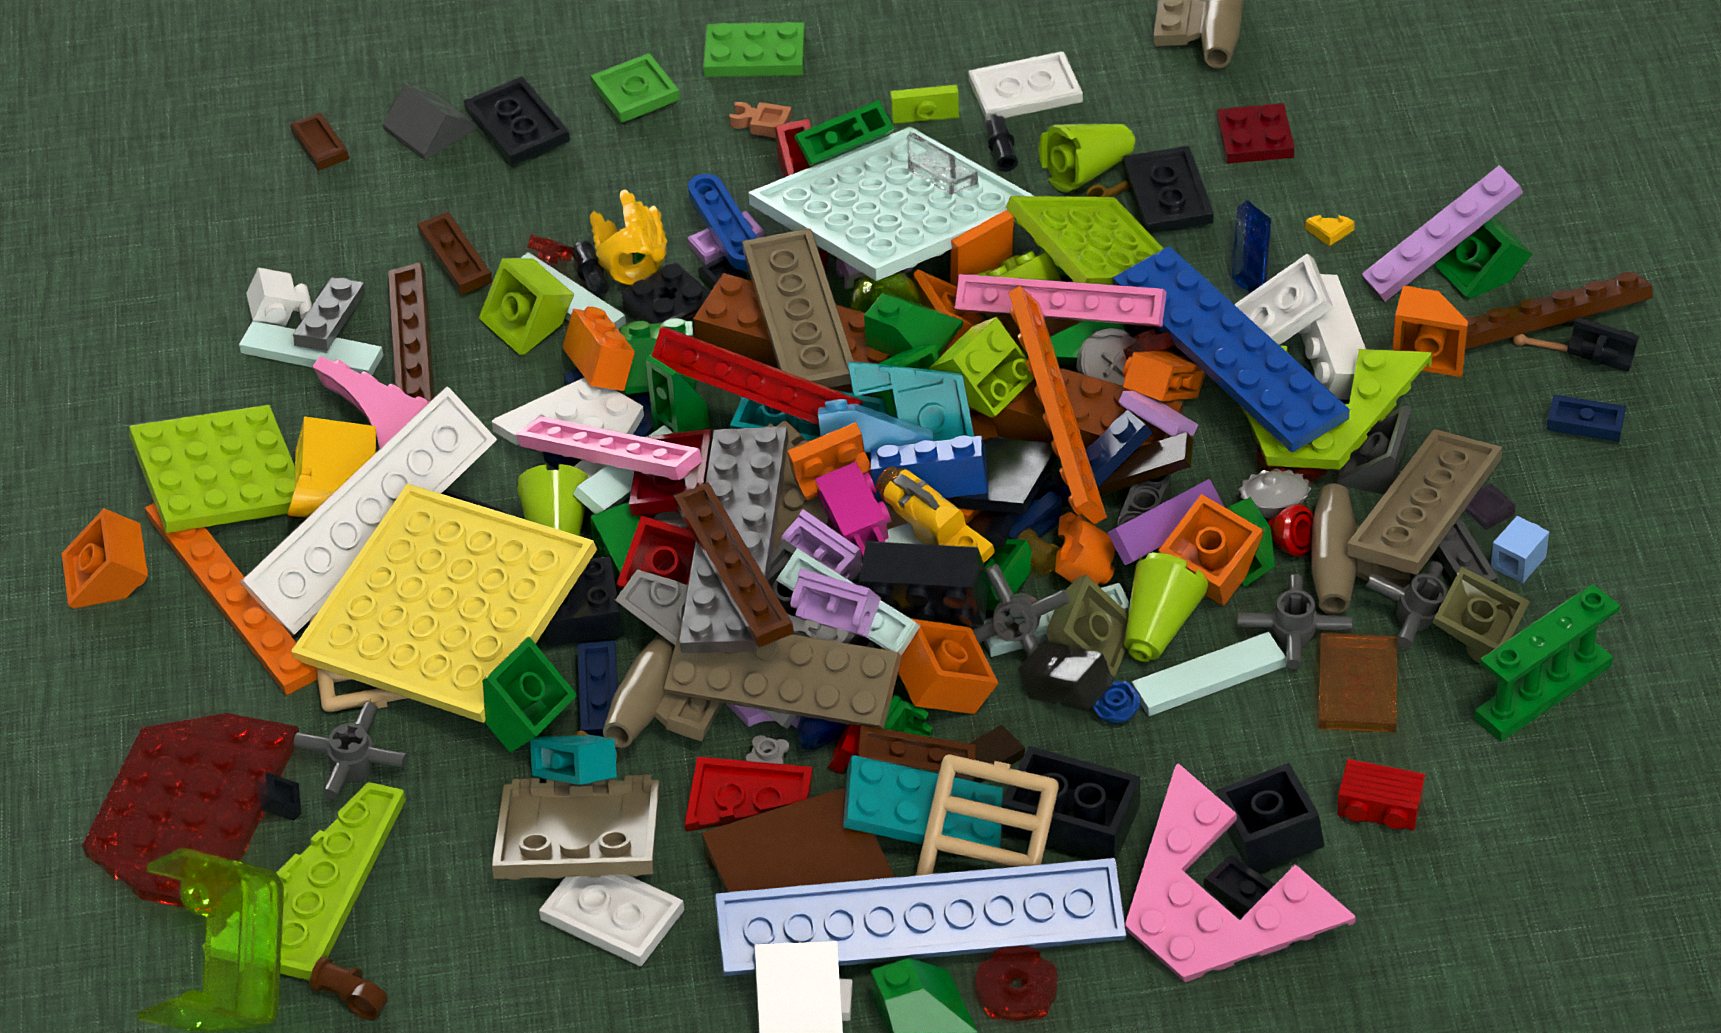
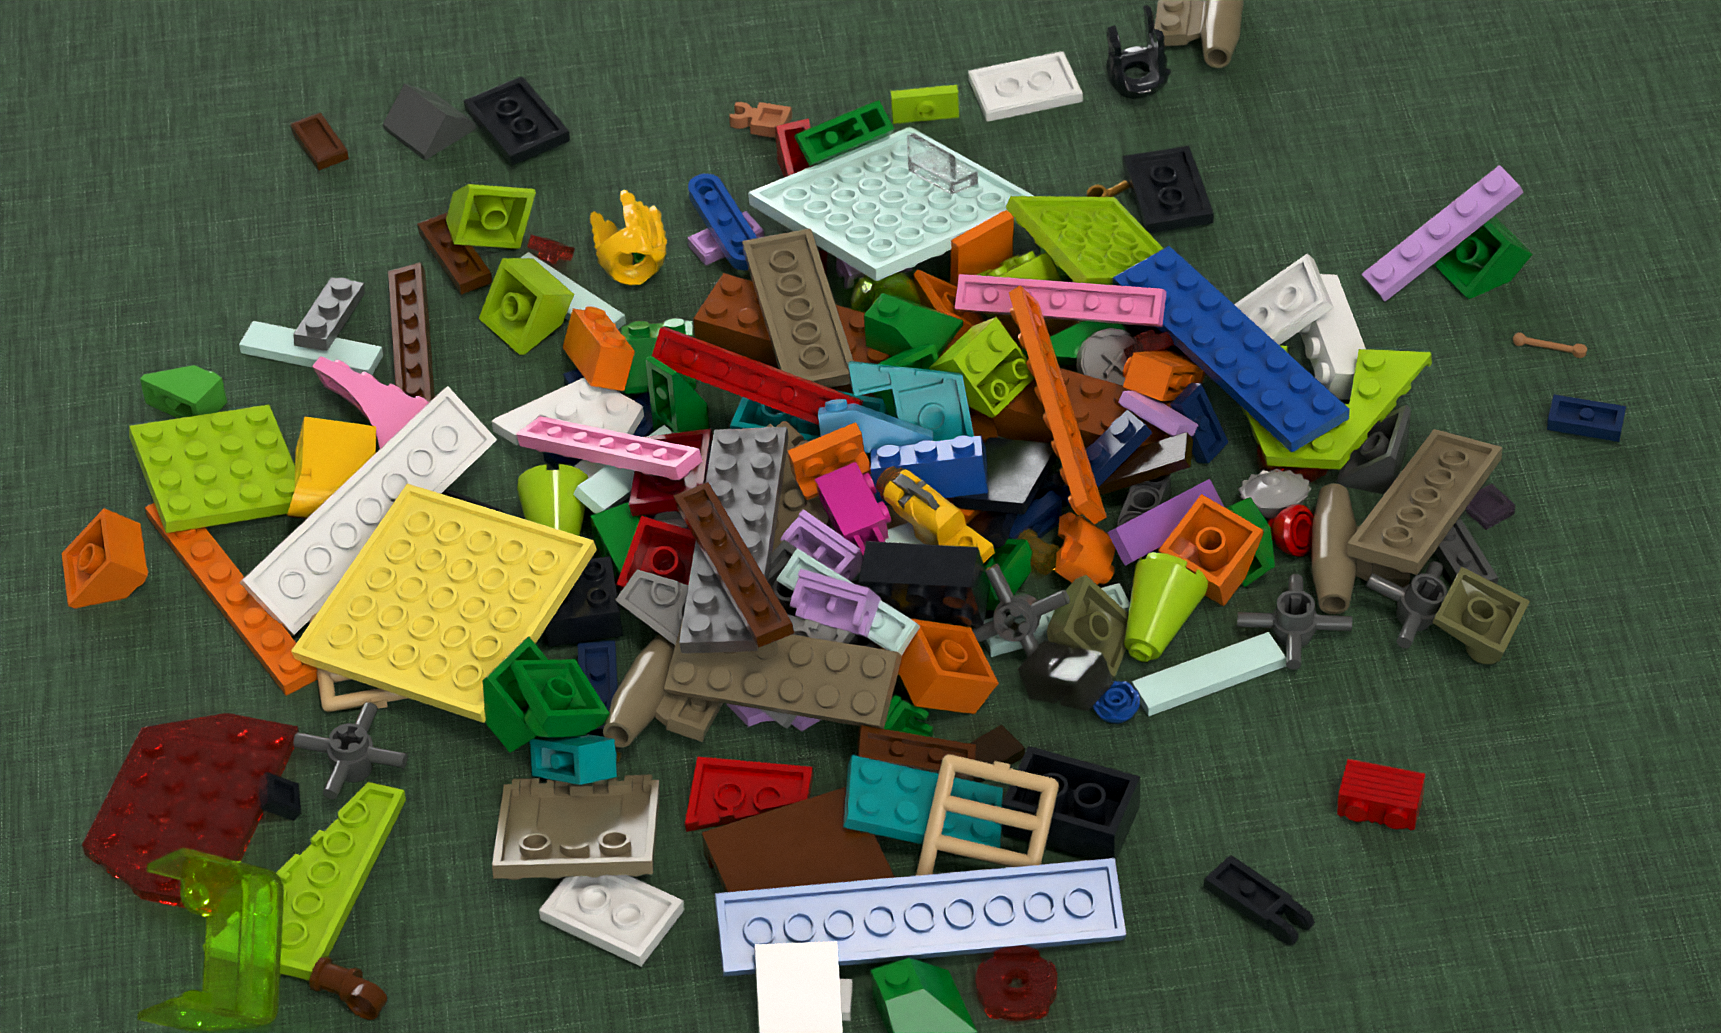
white brick [246,268,312,326] -> none
black axle [572,241,609,297] -> none
bright green plate [591,53,680,123] -> none
black brick [621,262,710,327] -> none
black tile [698,255,746,291] -> none
bright green plate [704,22,805,77] -> none
light grey plate [746,735,789,764] -> none
clear blue brick [797,716,847,750] -> none
red plate [828,724,861,774] -> none
black axle [985,113,1018,172] -> none
lime cone [1038,124,1135,192] -> none
bright pink wing [1125,763,1356,983] -> none
black brick [1216,763,1324,872] -> none
dark red plate [1217,103,1295,164] -> none
clear blue plate [1232,200,1271,293] -> none
yellow tile [1305,215,1355,247] -> none
clear orange tile [1318,633,1397,732] -> none
orange slope [1392,285,1468,377] -> none
reddish brown plate [1464,272,1653,350] -> none
green fence [1474,584,1620,742] -> none
light blue brick [1491,516,1549,584] -> none
black hips [1567,317,1640,372] -> none
none -> bright green slope [140,365,227,418]
none -> lime slope [446,184,536,249]
none -> green slope [511,659,610,737]
none -> black piece [1106,5,1171,100]
none -> dark blue plate [1170,383,1228,464]

